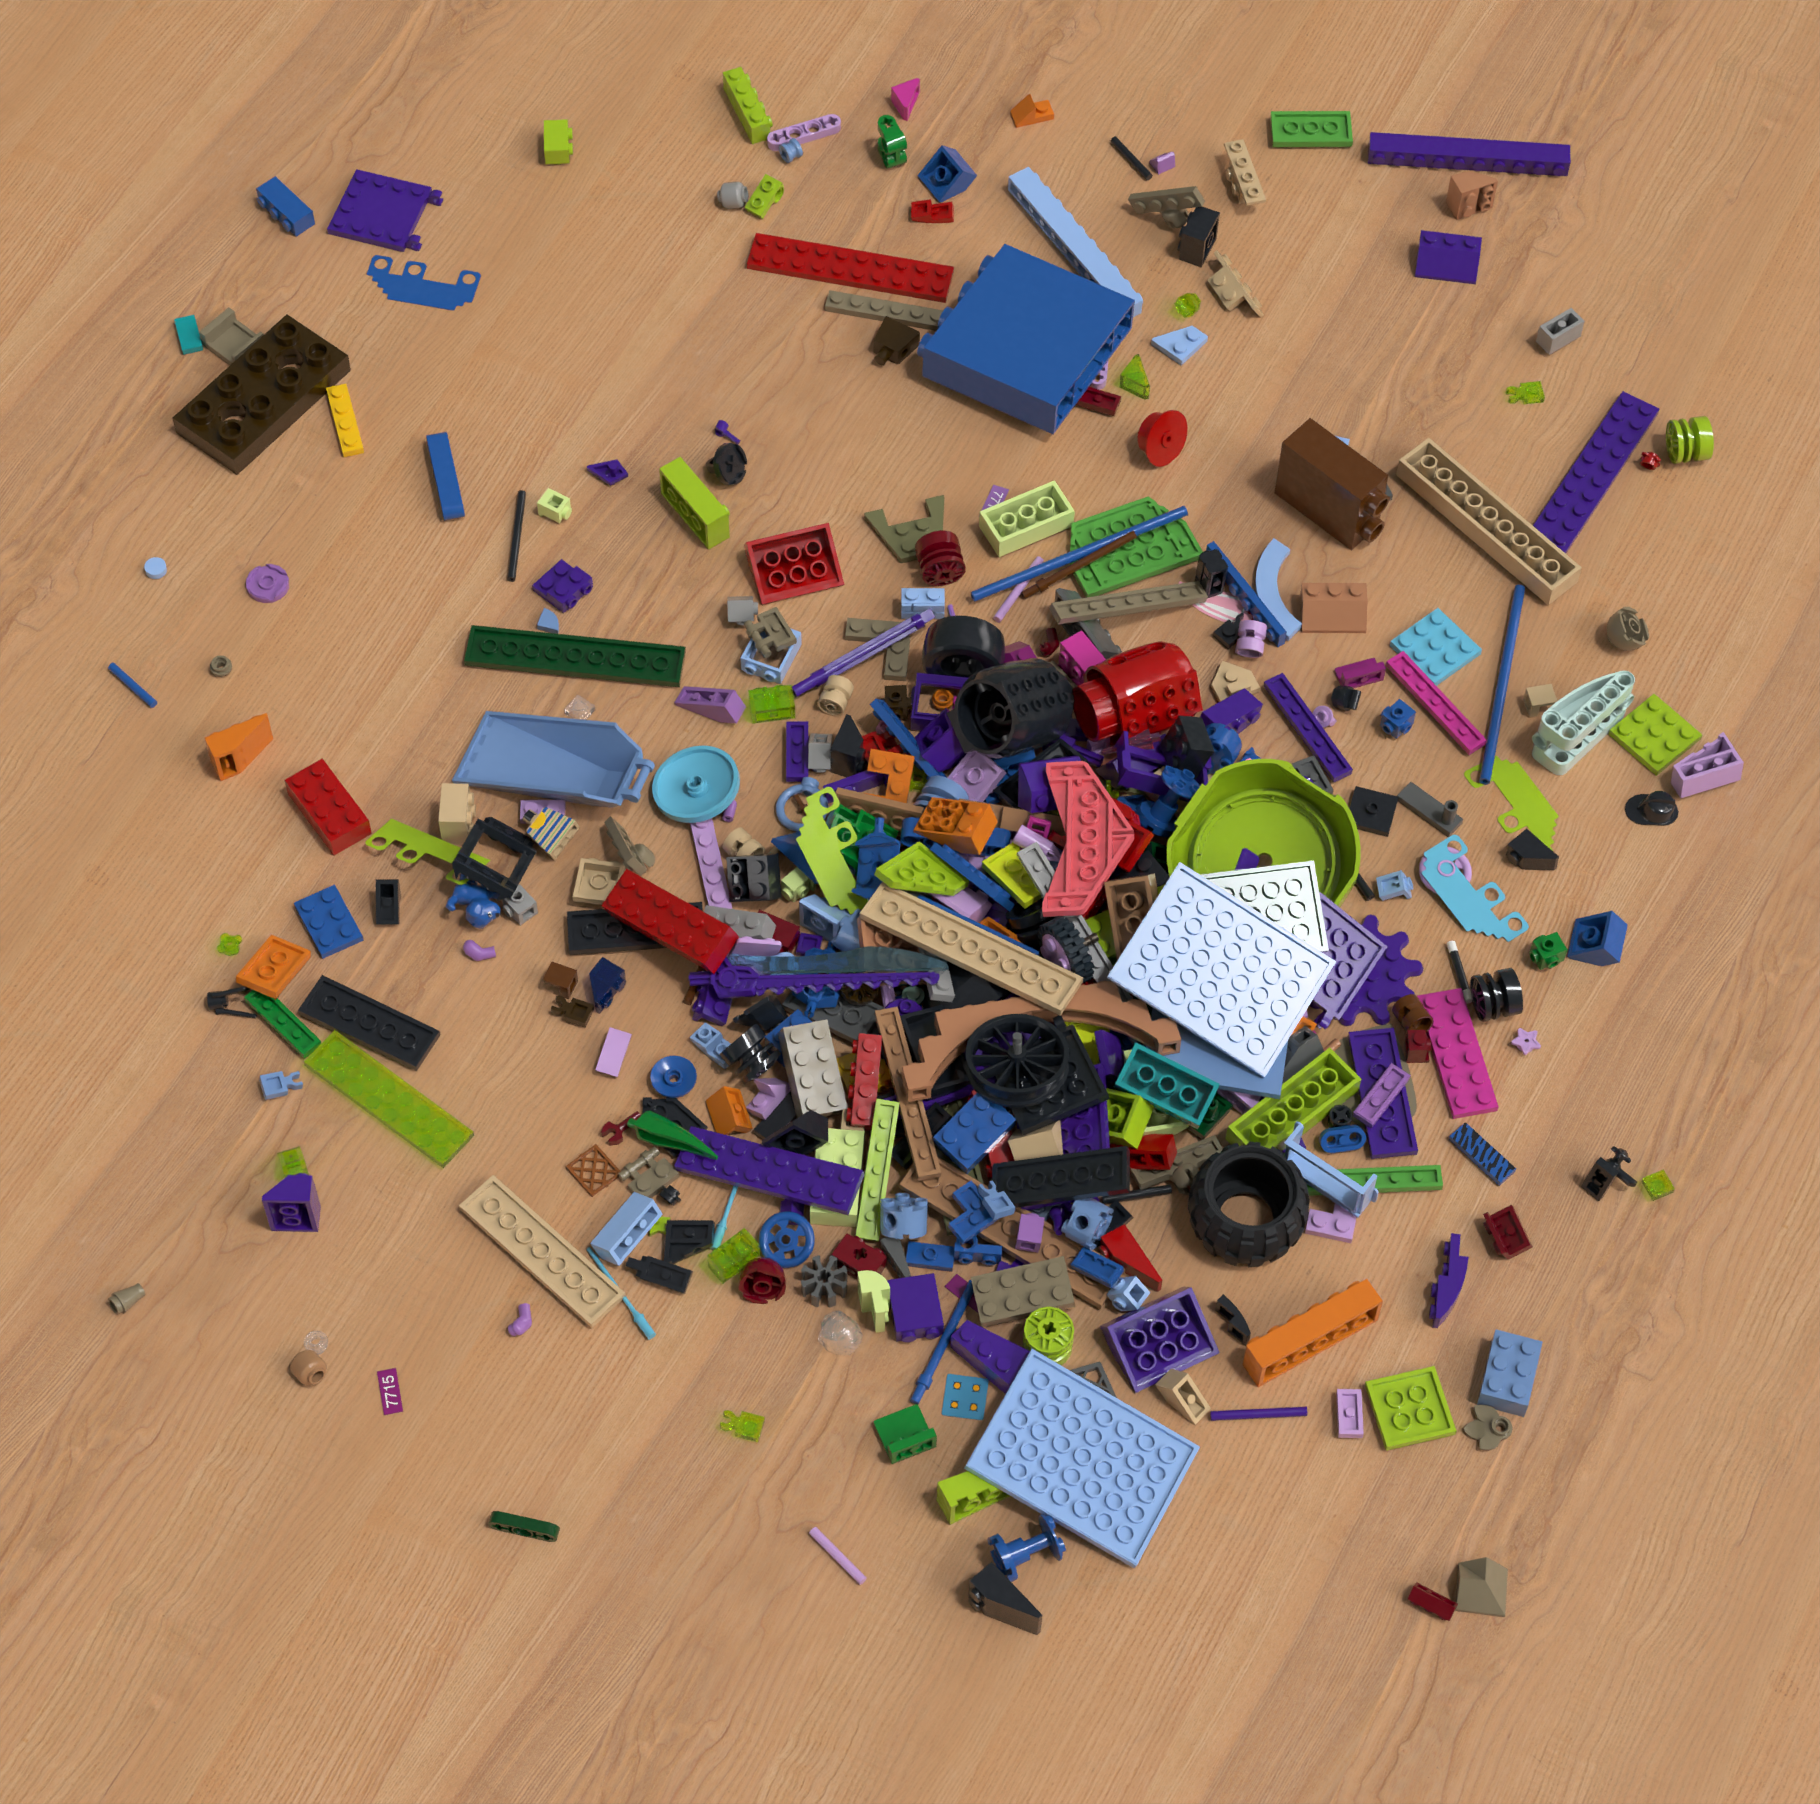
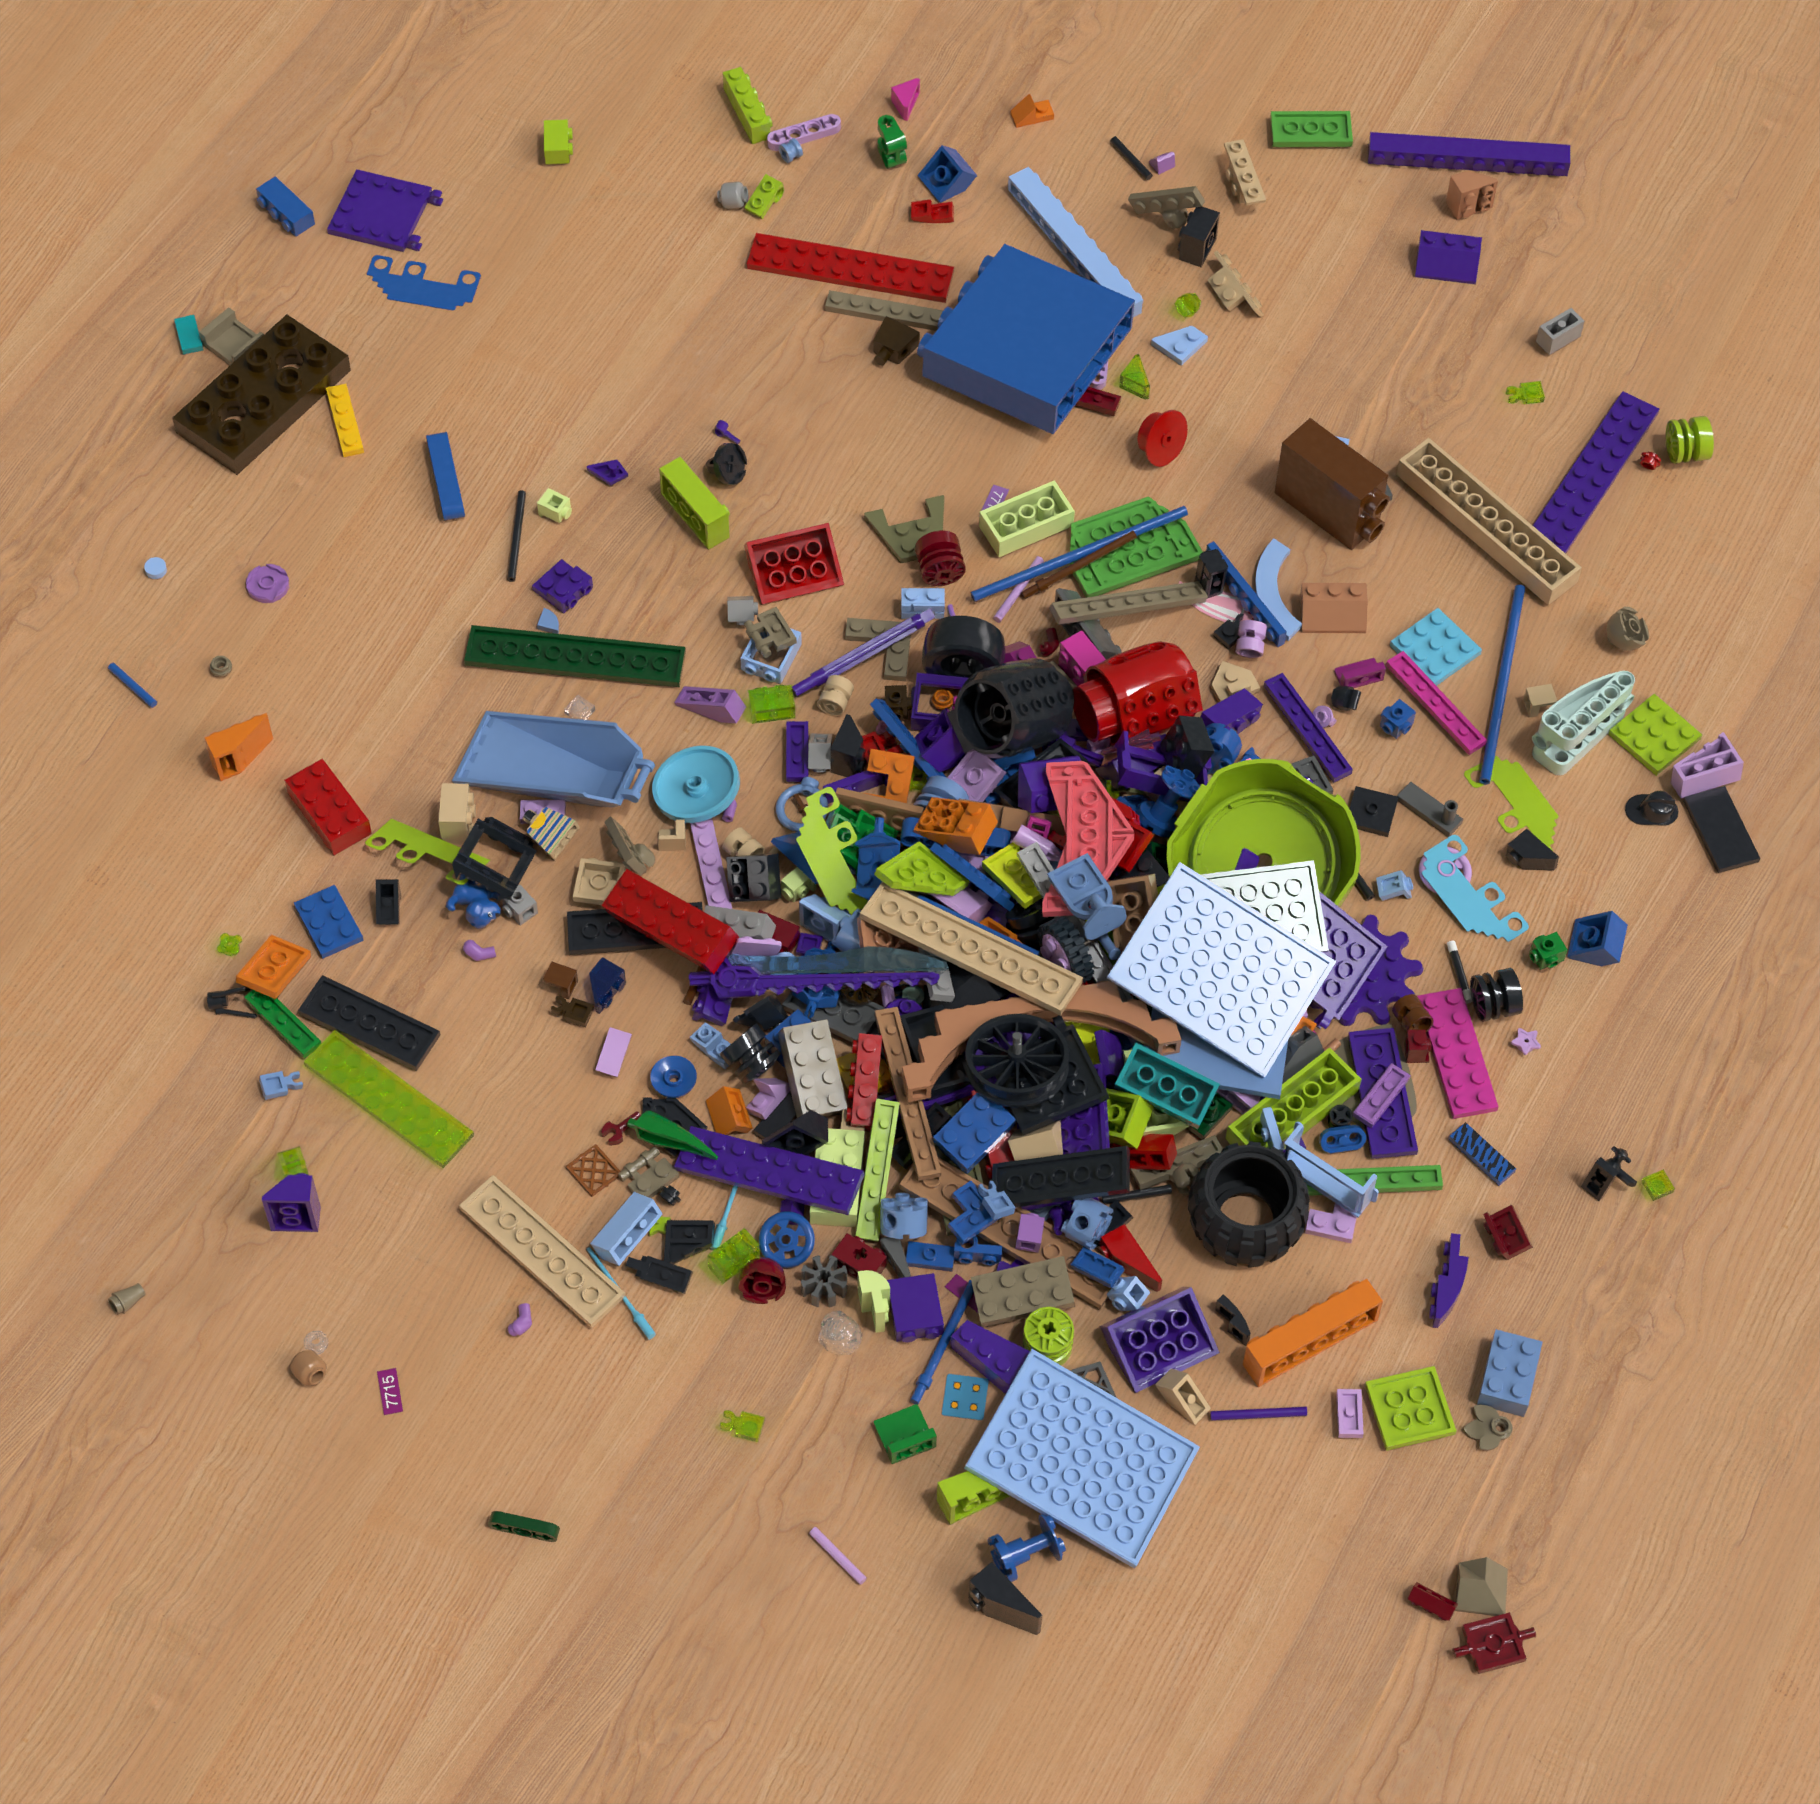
none -> tan panel [658,820,686,851]
none -> medium blue plate [1047,853,1127,960]
none -> light blue plate [1260,1107,1284,1152]
none -> dark red plate [1452,1612,1536,1674]
none -> black tile [1683,786,1760,873]

